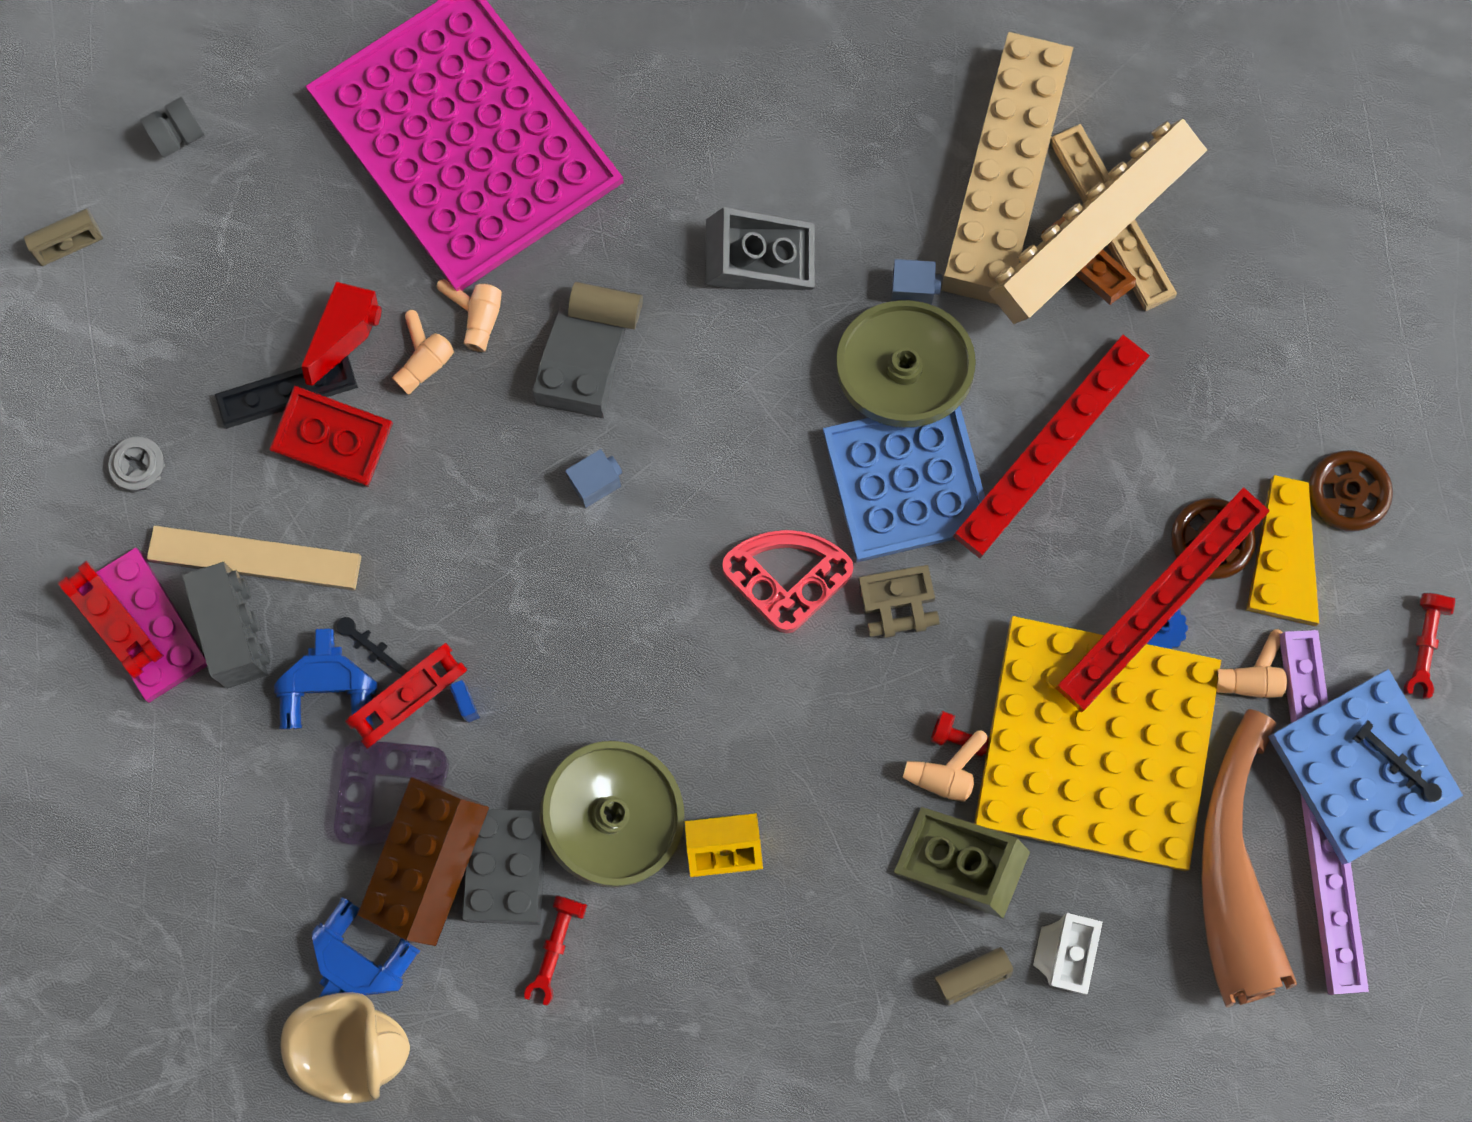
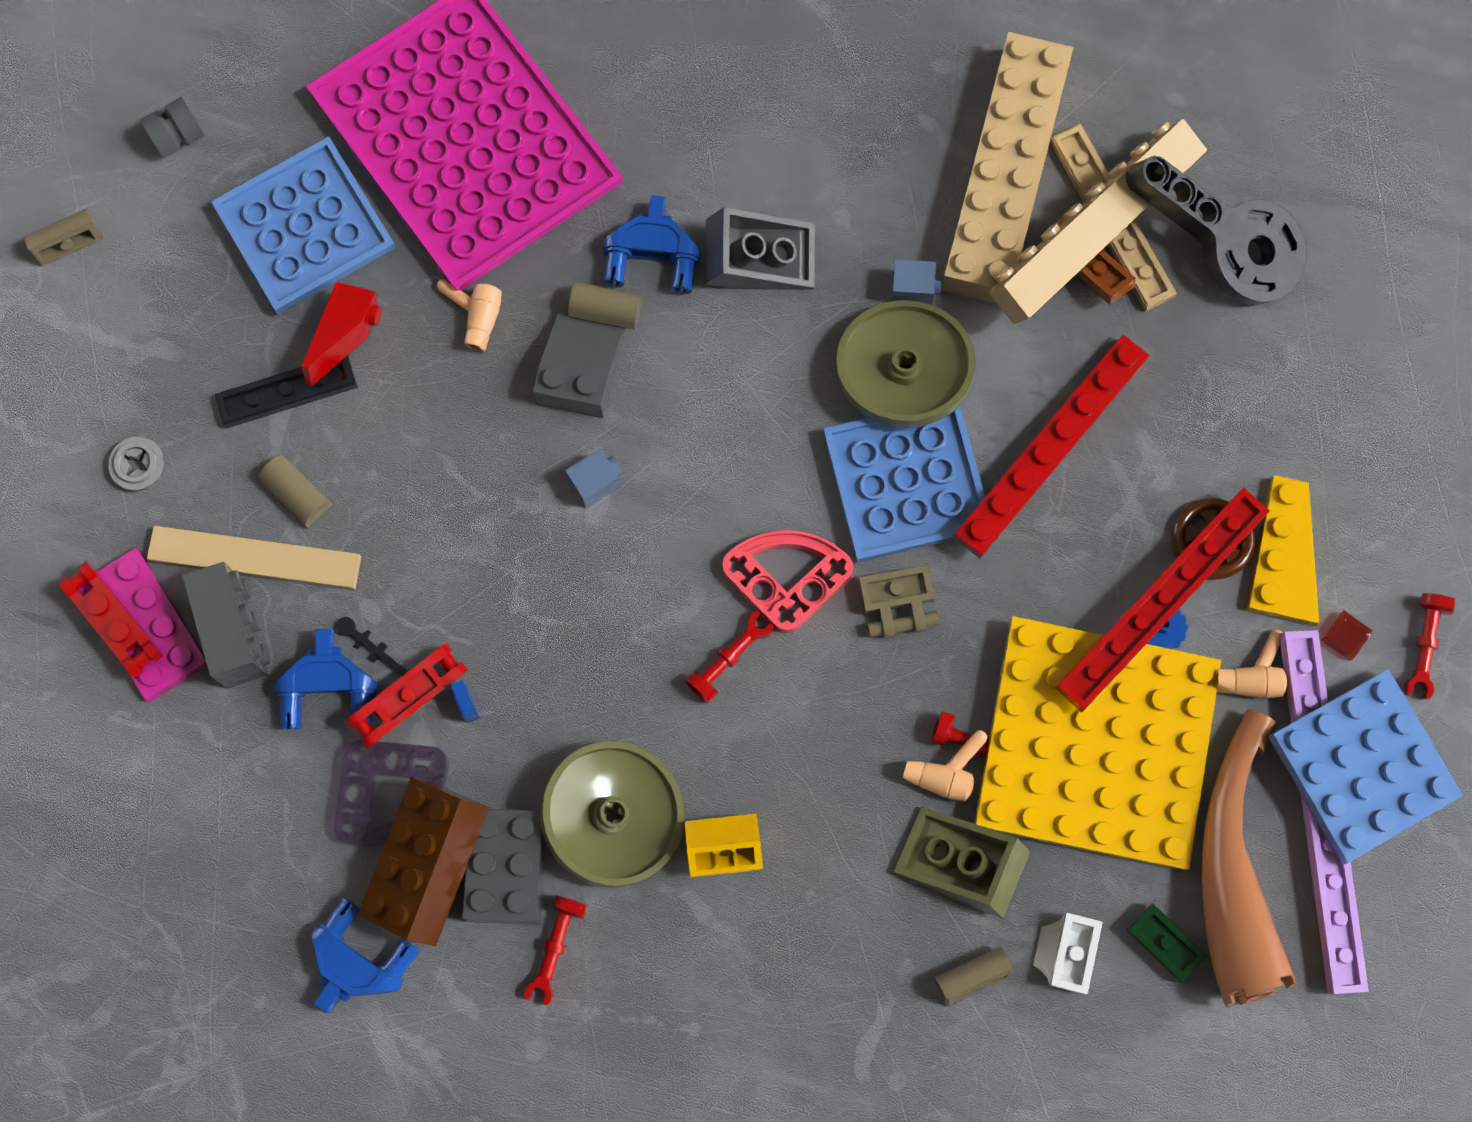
red tile [269,386,393,487] -> none
tan piece [280,992,410,1103] -> none
light nougat piece [392,310,454,395] -> none
reddish brown plate [1309,450,1393,531] -> none
black piece [1352,720,1442,803] -> none
none -> medium blue plate [211,136,396,315]
none -> dark tan brick [258,455,333,529]
none -> blue connector [602,195,701,294]
none -> red piece [684,610,775,704]
none -> beam [1126,156,1307,304]
none -> dark green plate [1126,903,1208,983]
none -> clear red tile [1321,610,1373,661]

